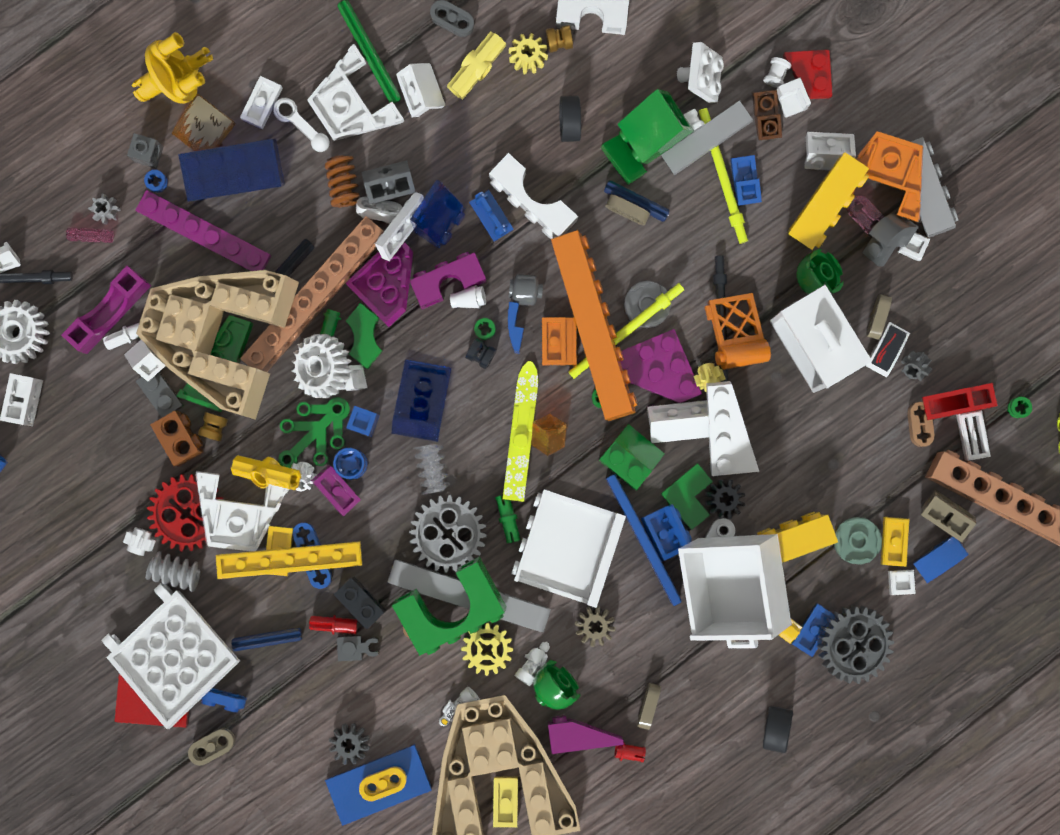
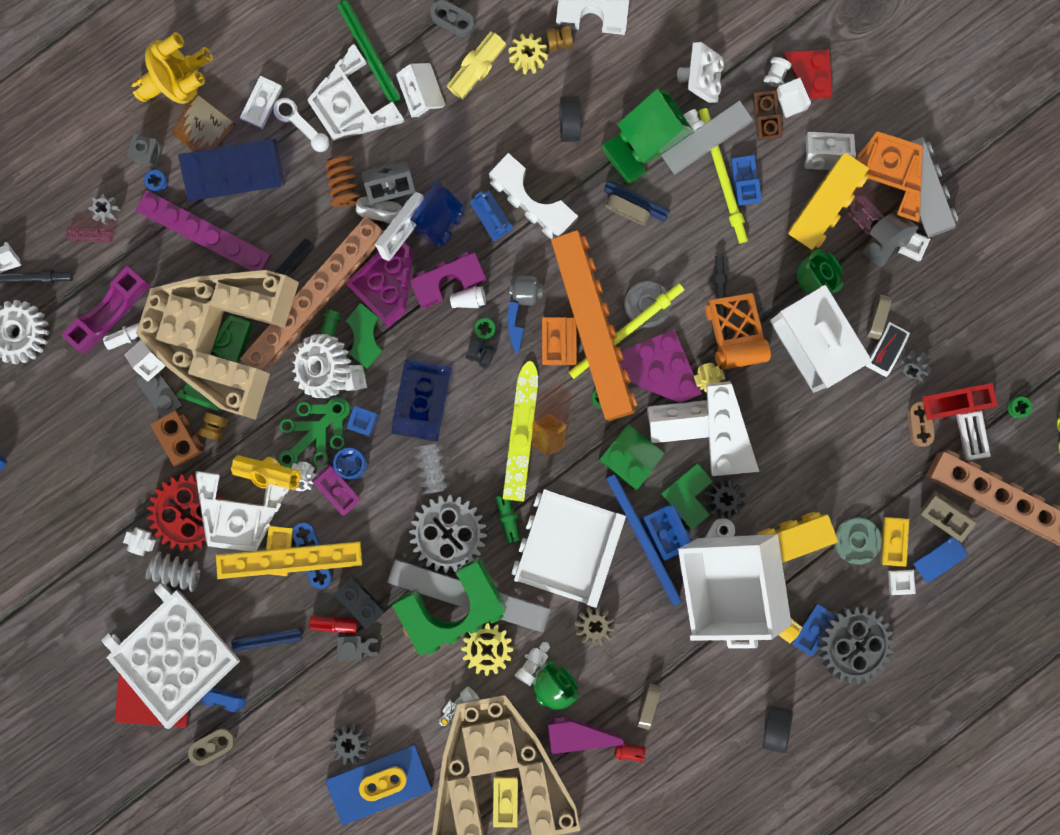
white brick [0,373,43,426] -> none

